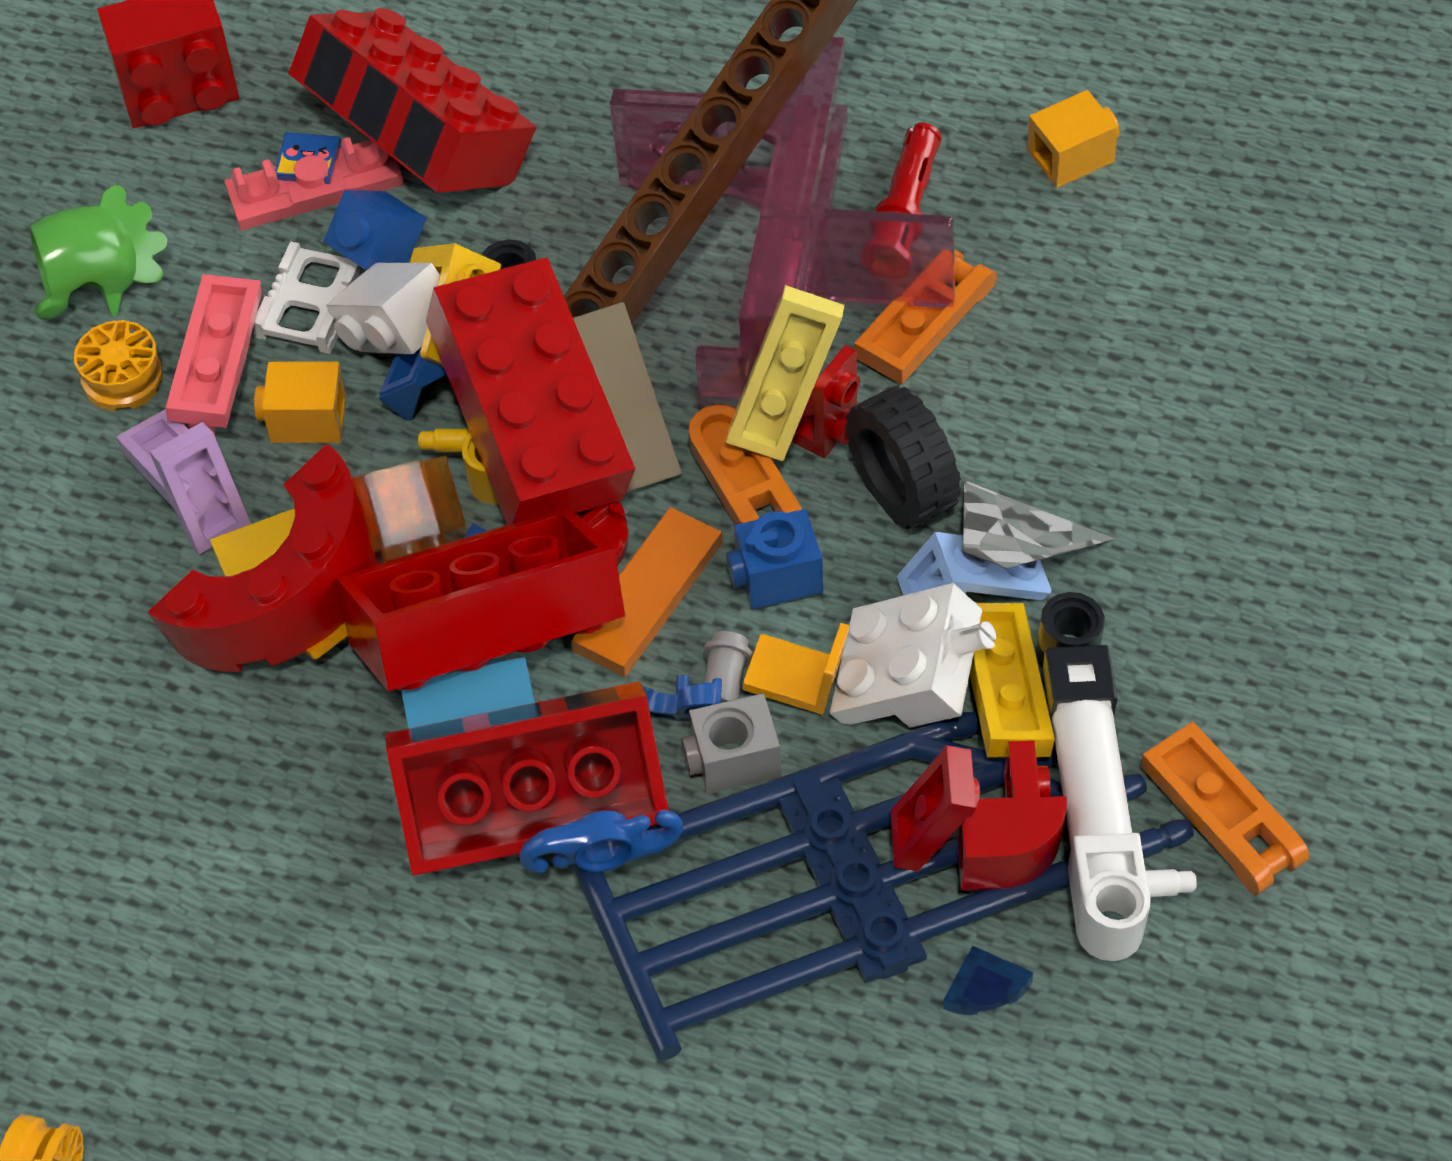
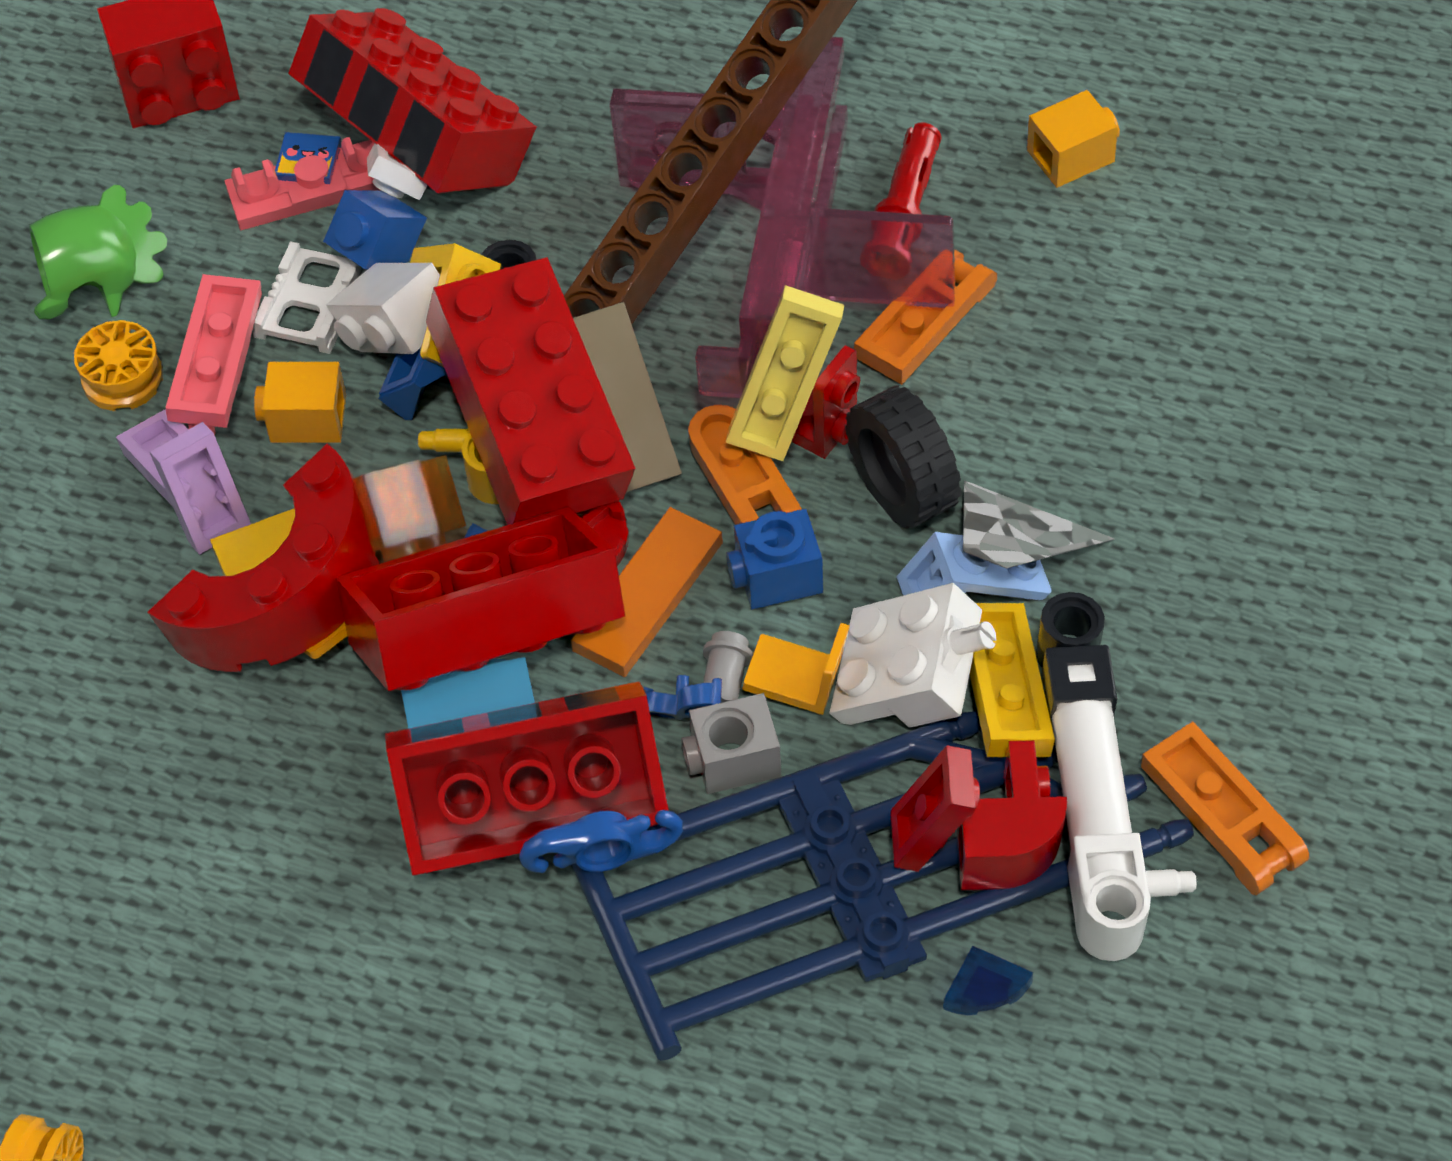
none -> white plate [367,143,427,200]

